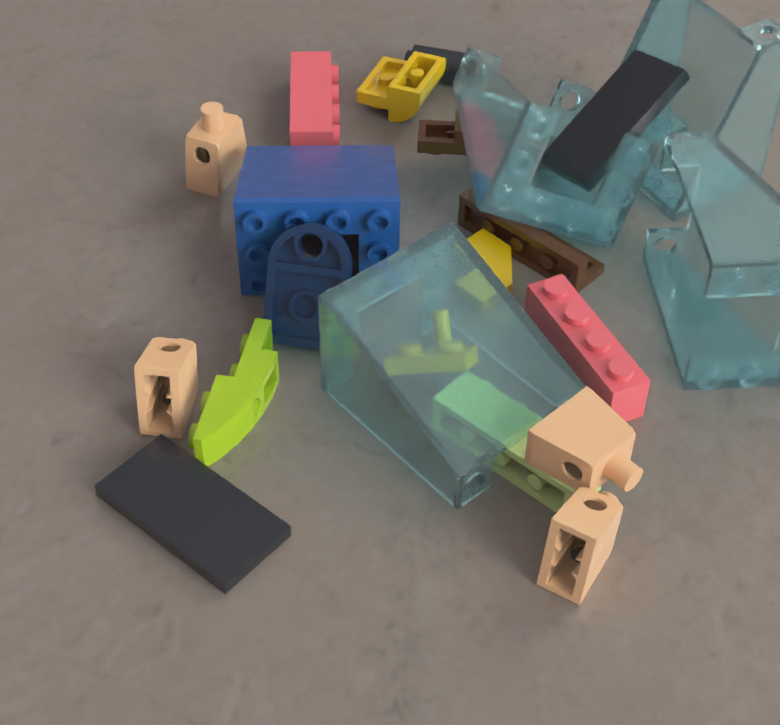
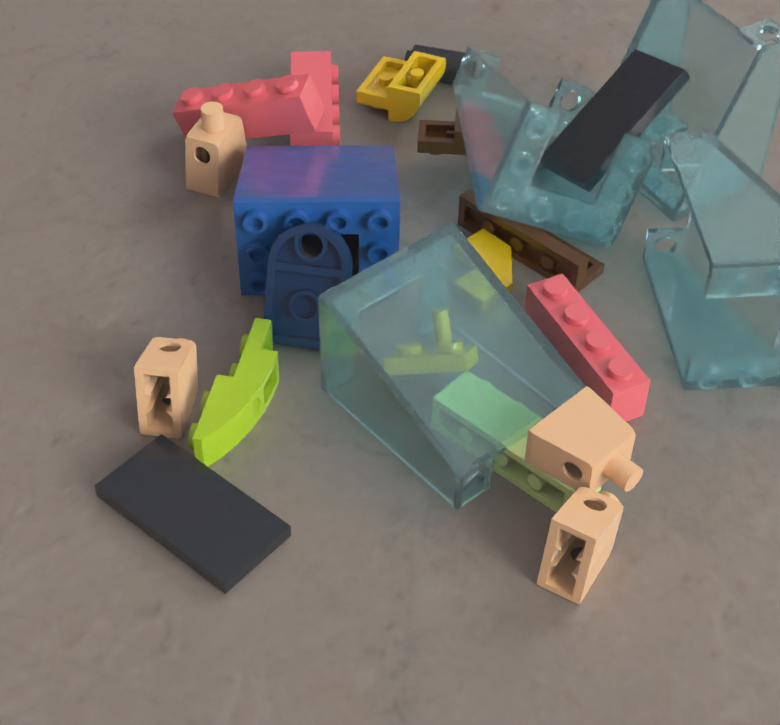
none -> coral brick [172,74,325,139]

